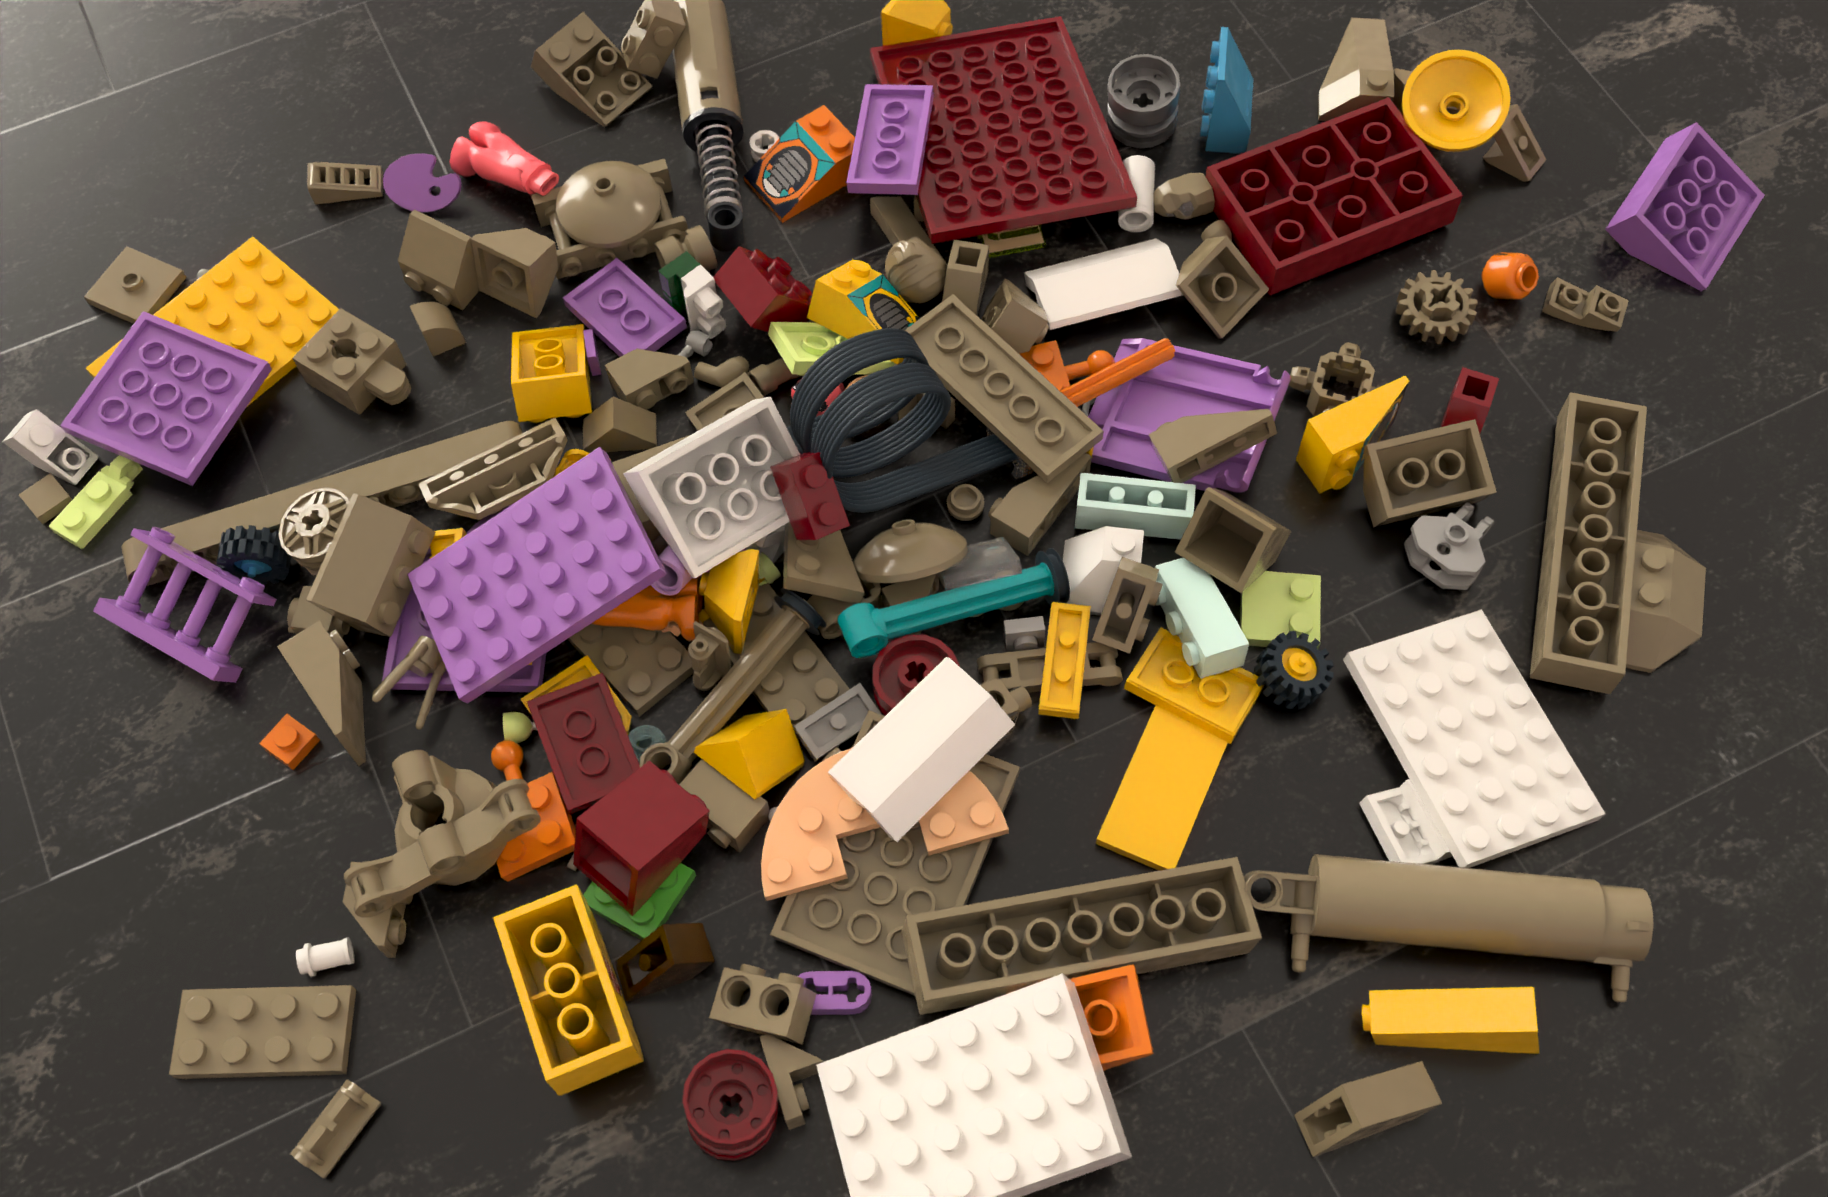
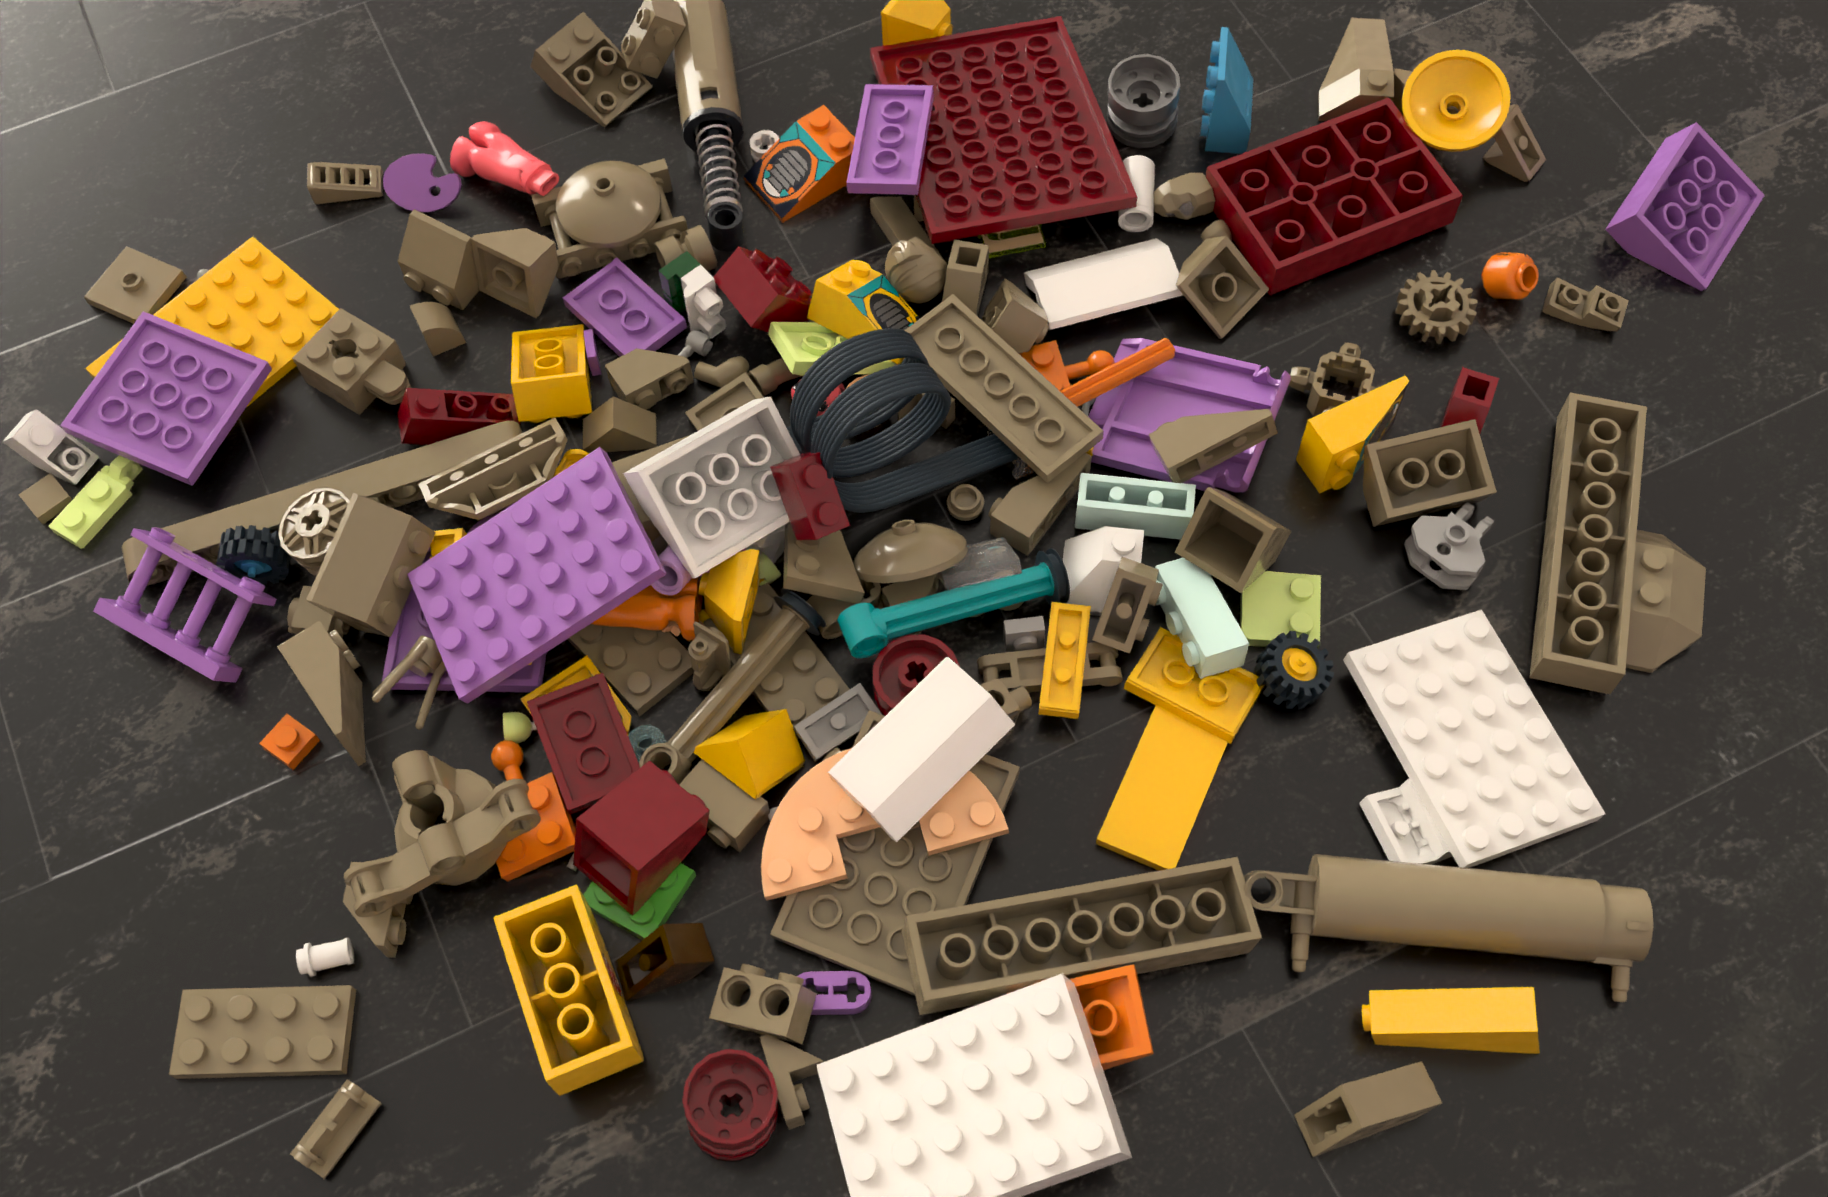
none -> dark red slope [397,388,521,445]

